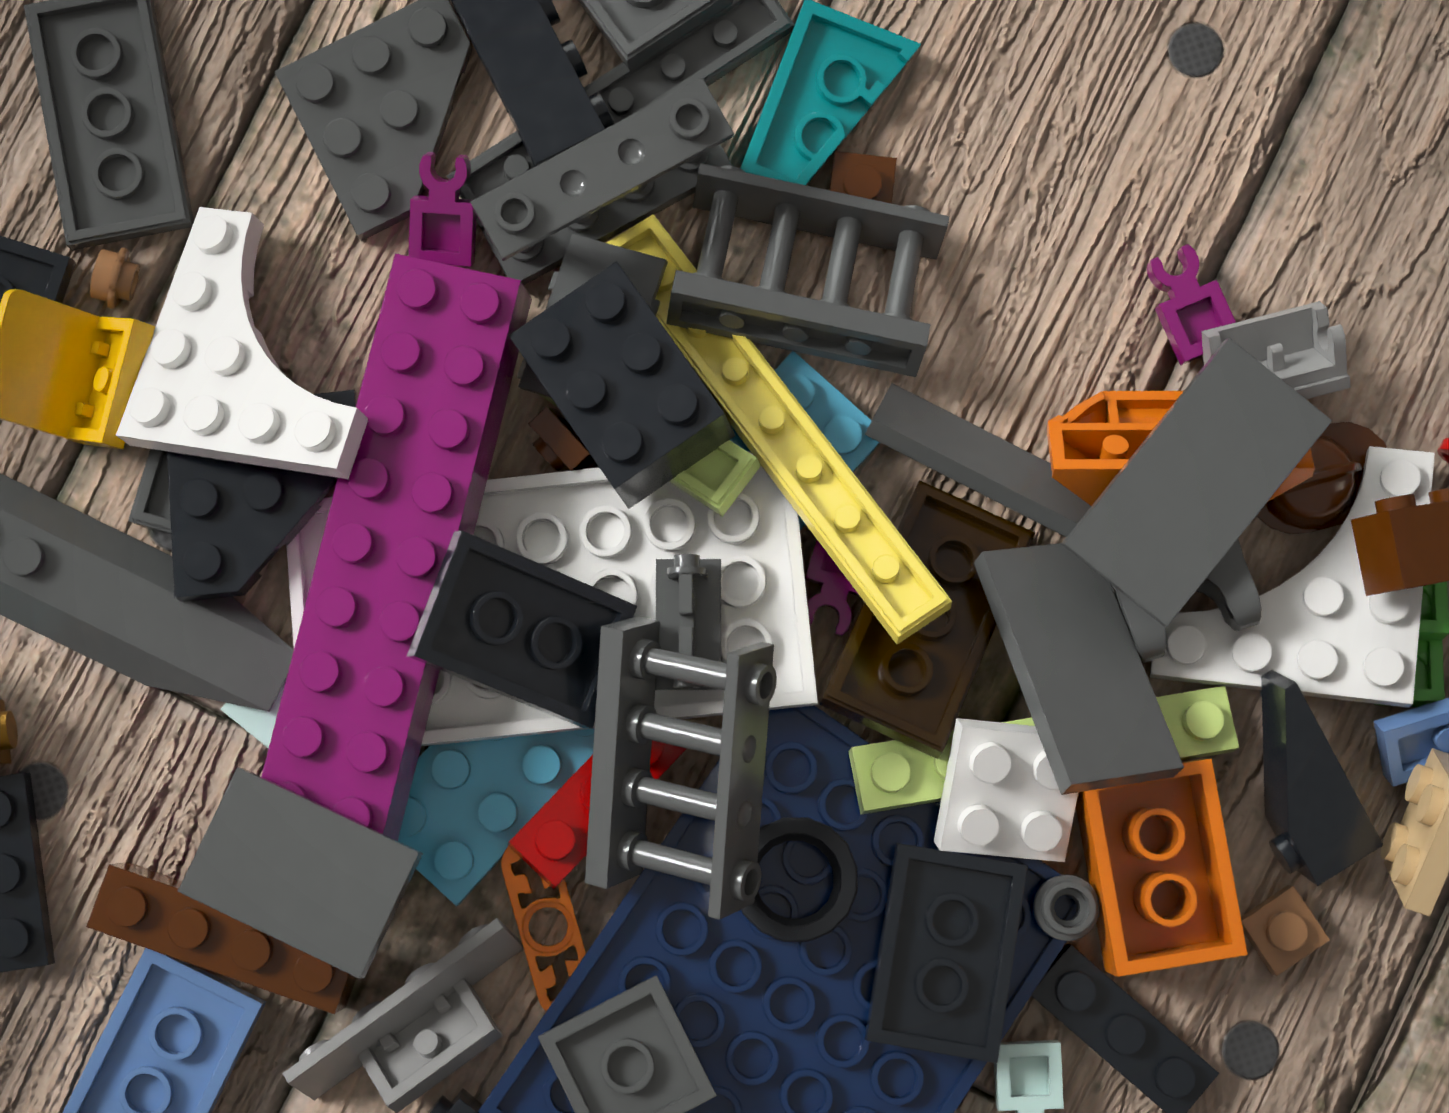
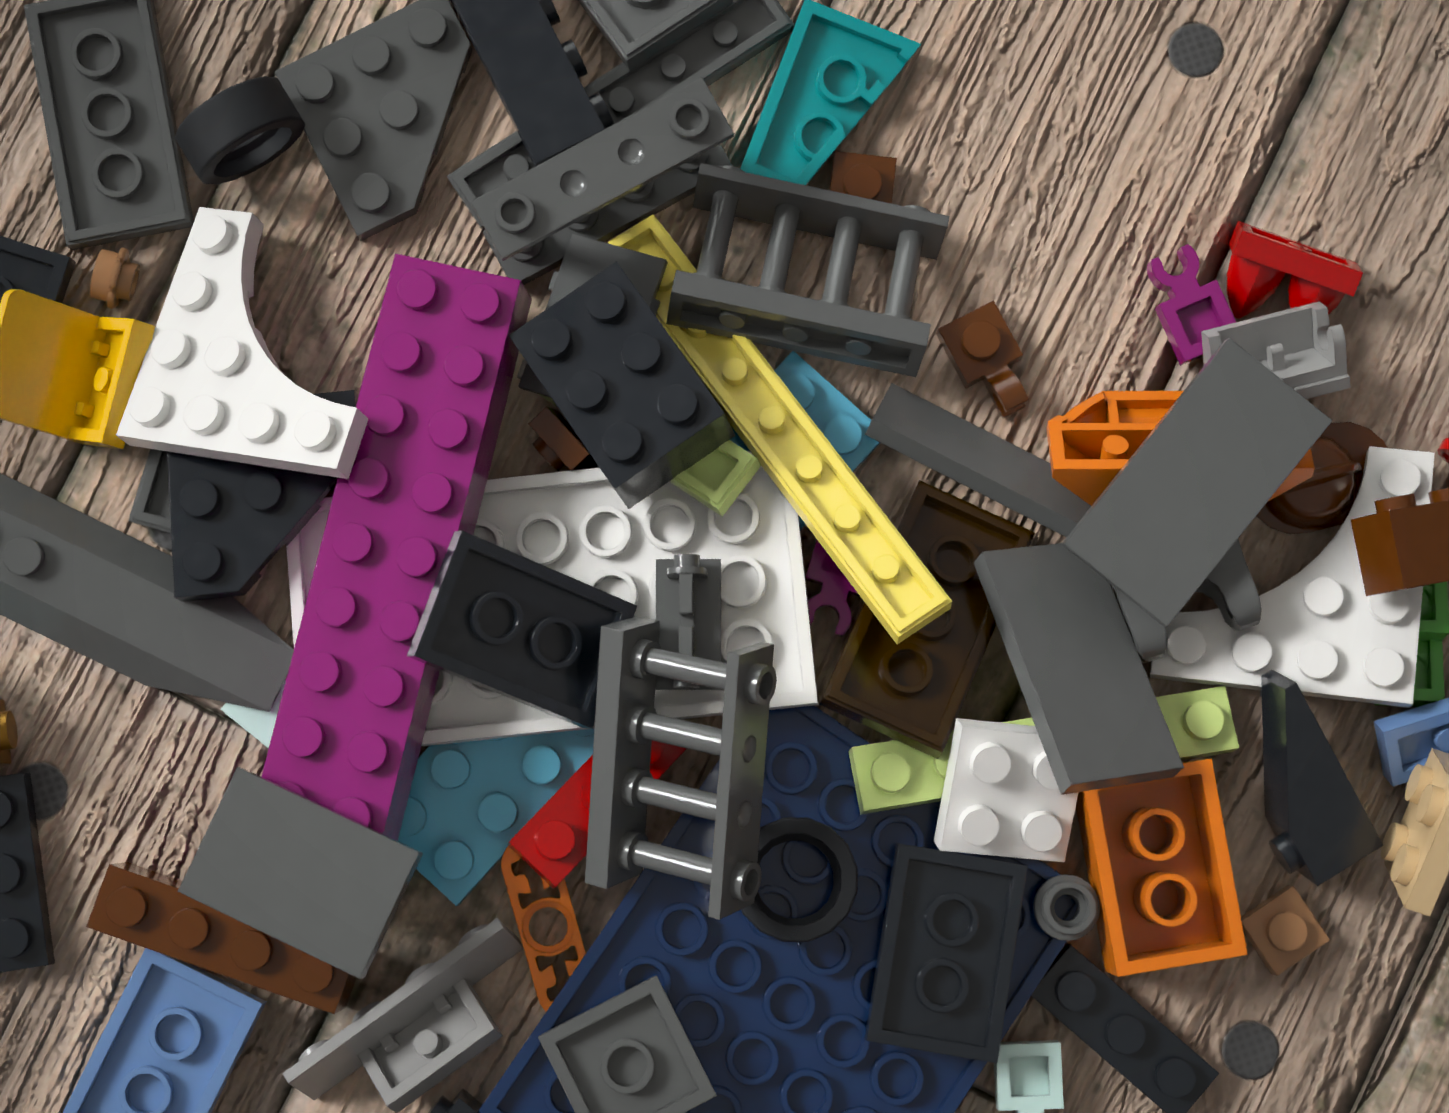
magenta plate [408,152,477,267] -> none
none -> black tyre [175,76,305,185]
none -> reddish brown plate [936,300,1029,418]
none -> red tile [1227,221,1363,319]

